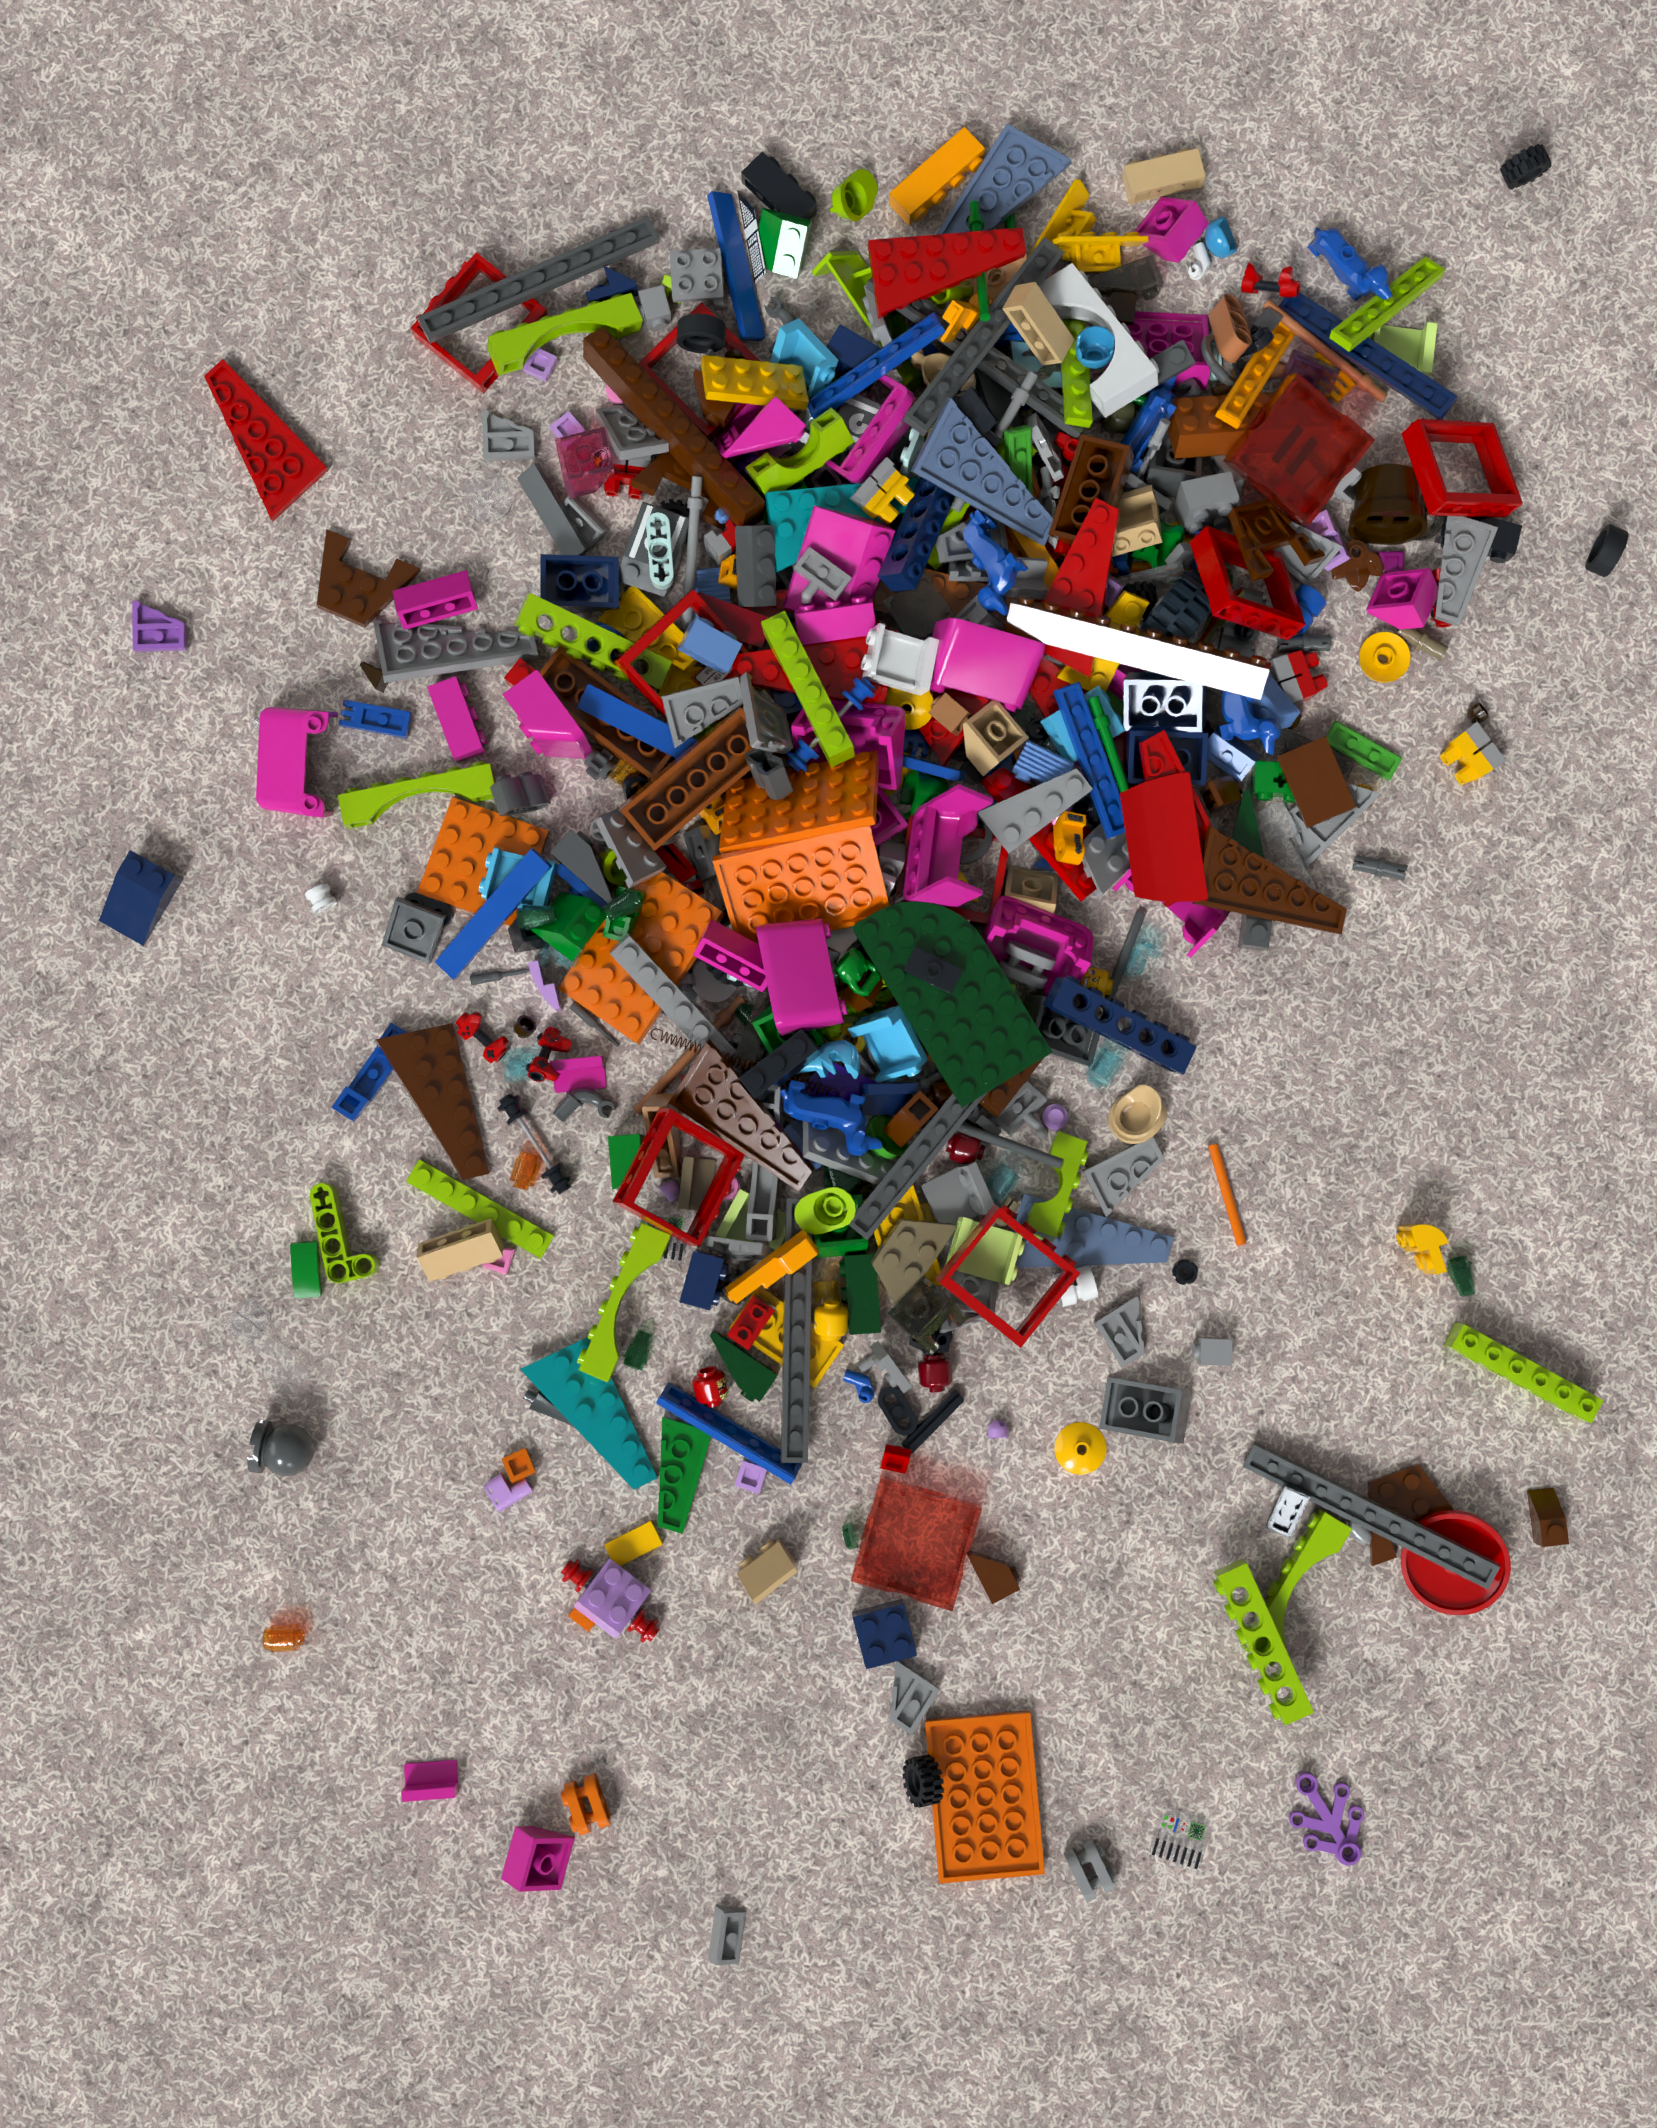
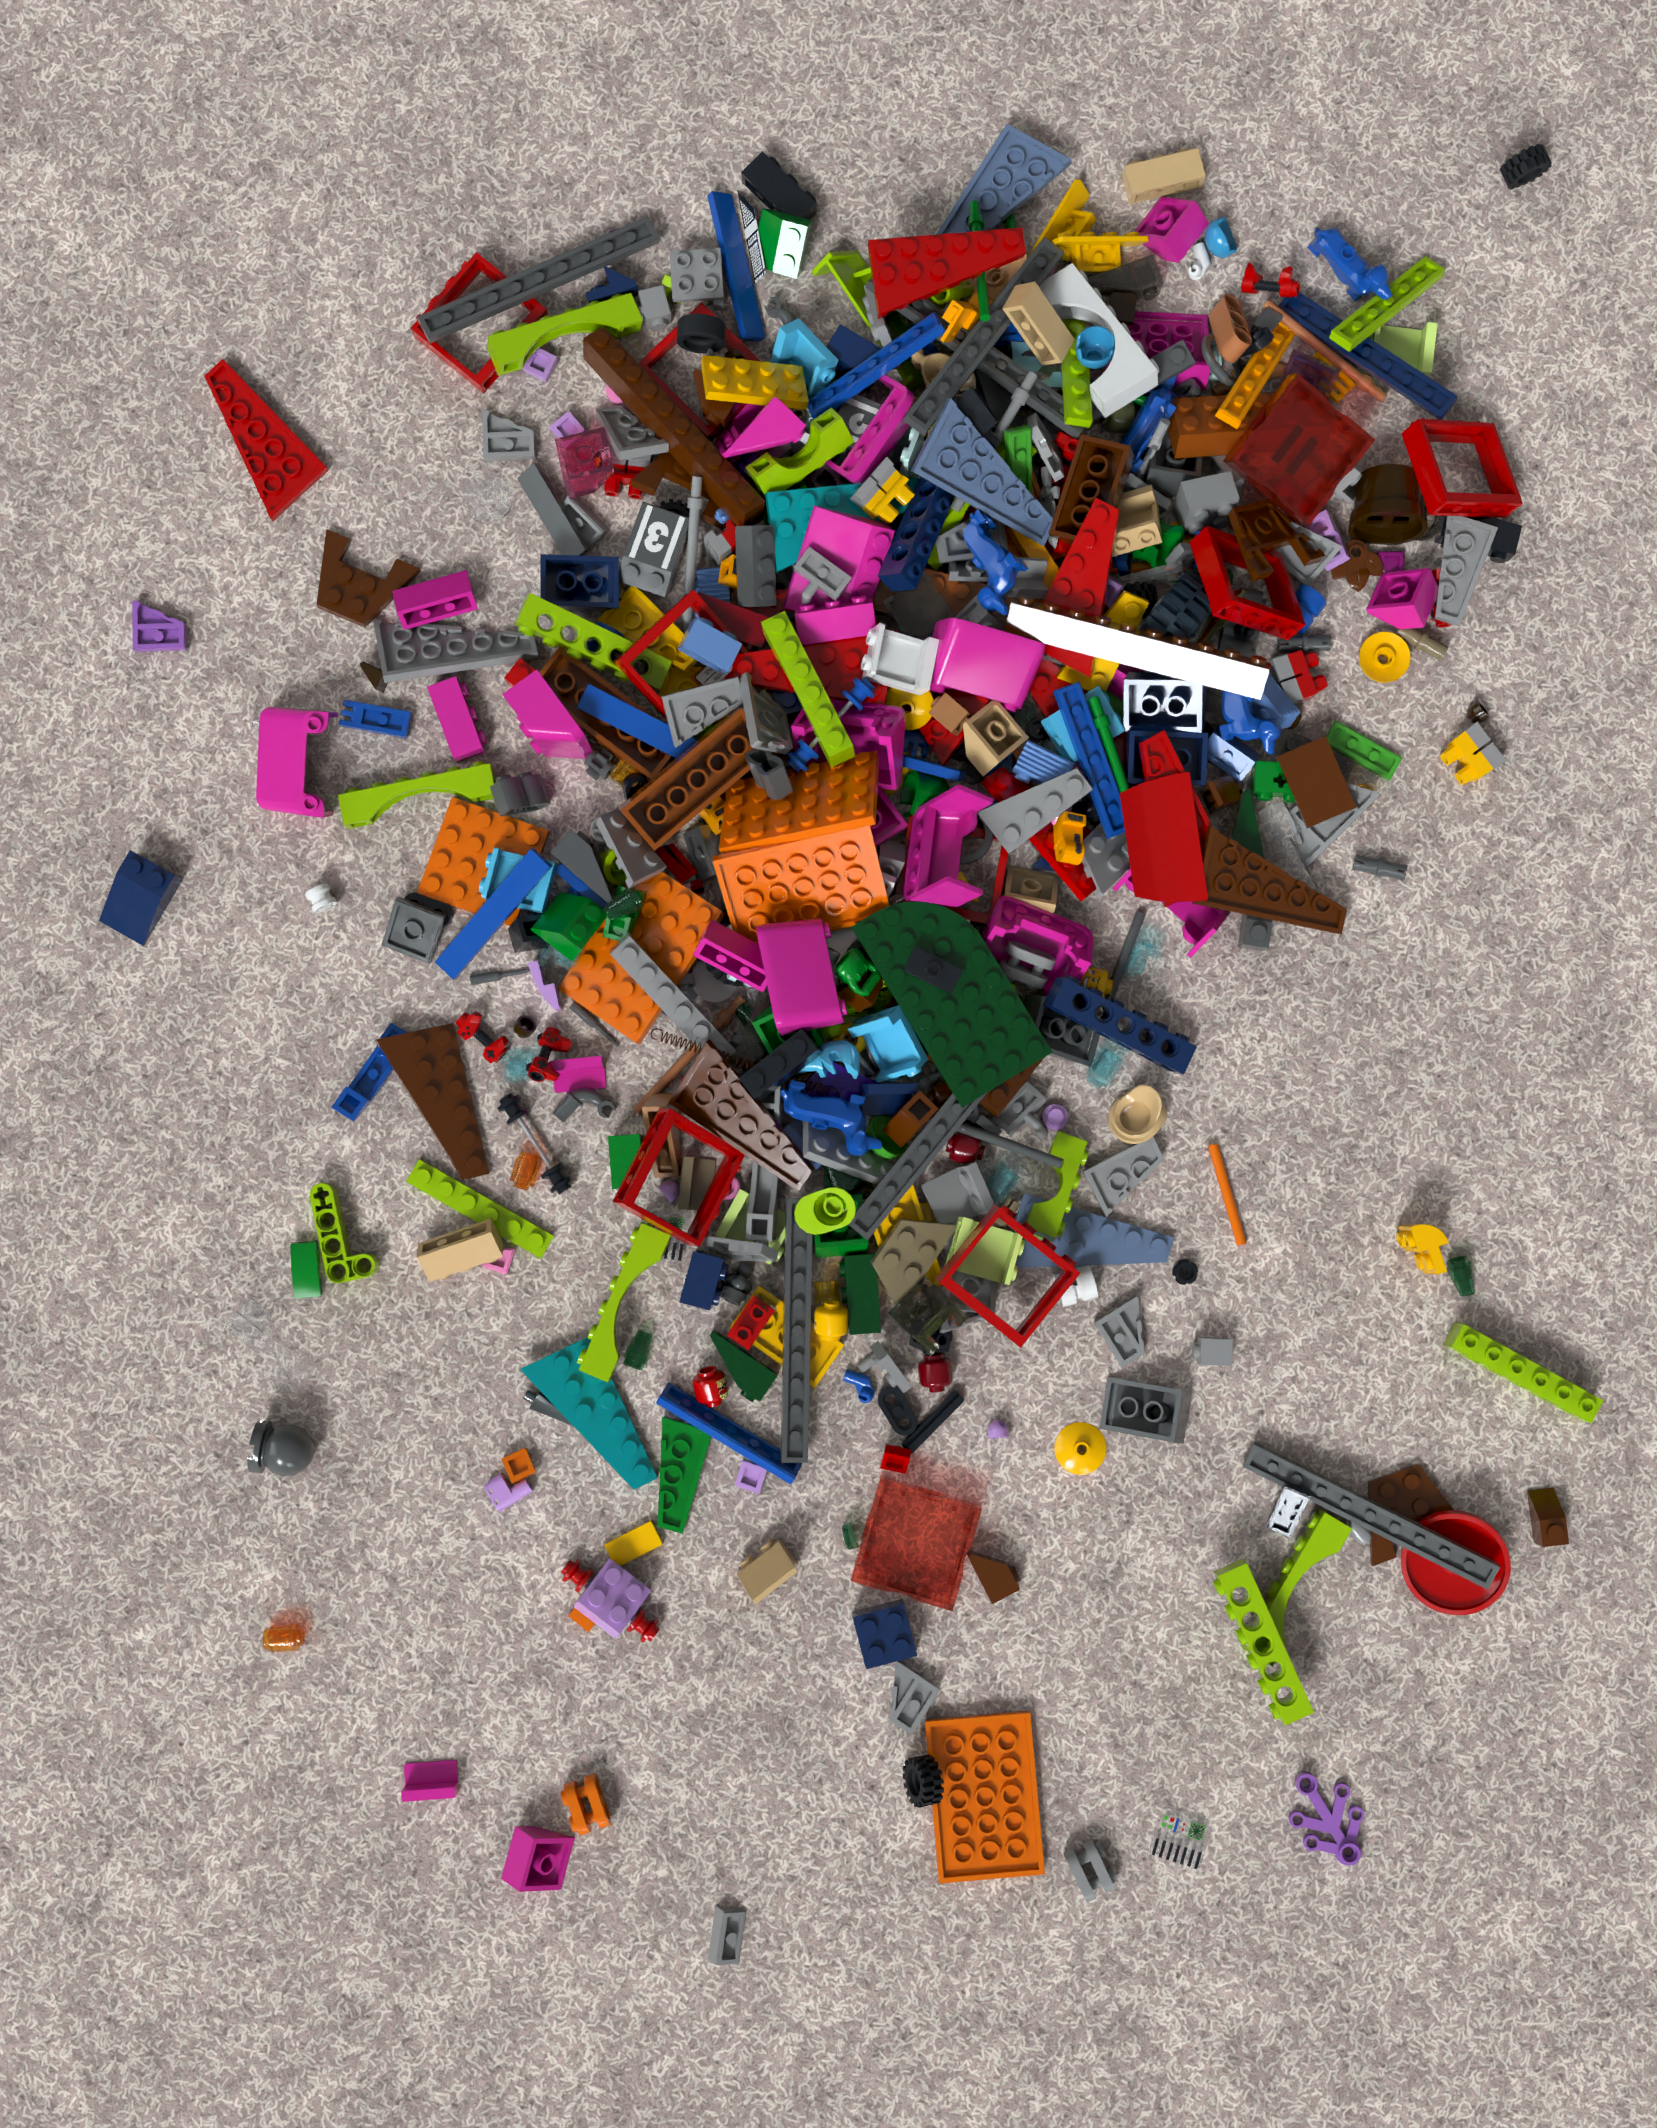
clear green cone [516,905,557,931] -> none
light aqua beam [646,512,674,590] -> none
light orange piece [725,1230,819,1304] -> none
lime piece [829,169,878,222] -> none
light orange brick [889,126,985,226] -> none
black tyre [1585,524,1629,577] -> none

